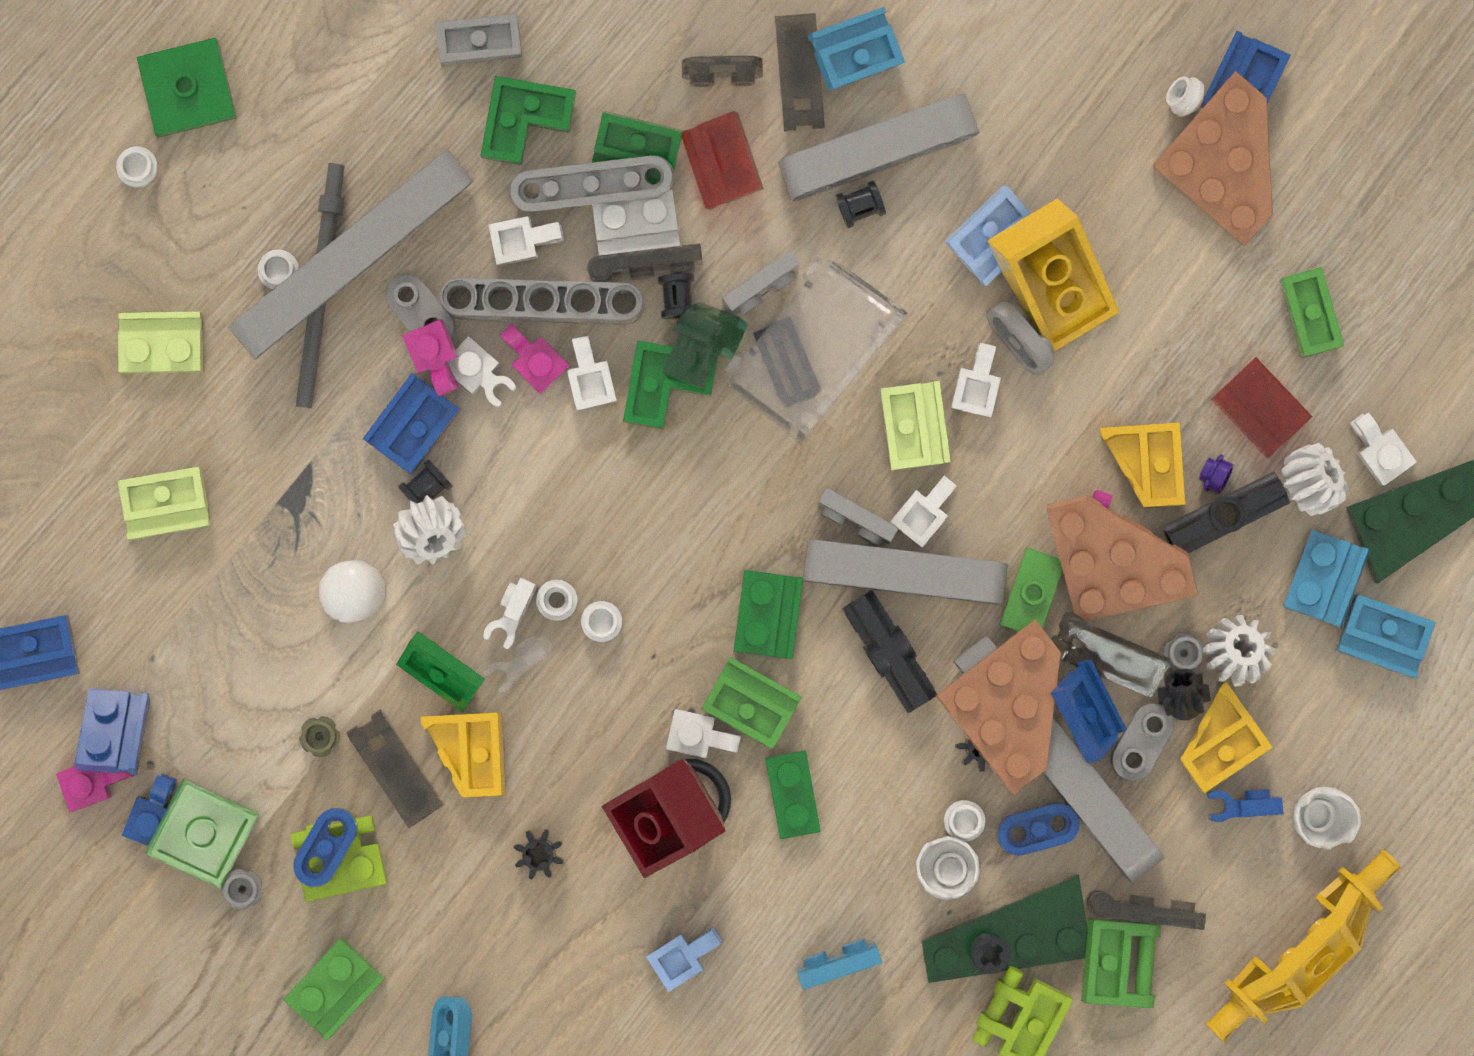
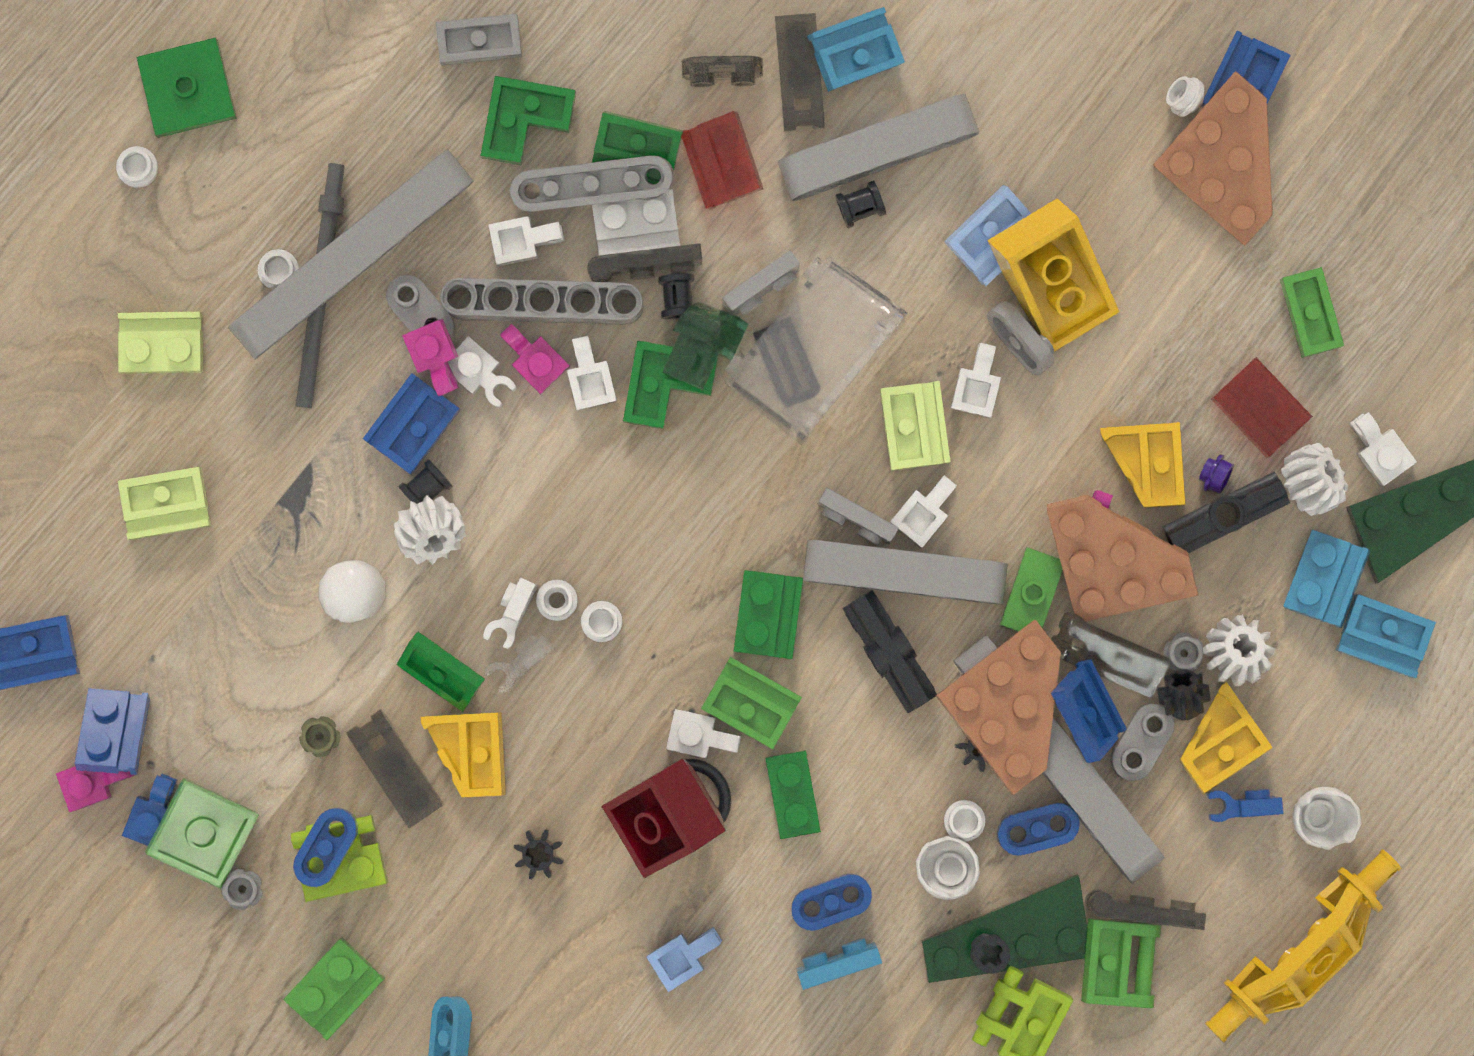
none -> blue plate [791,874,872,931]

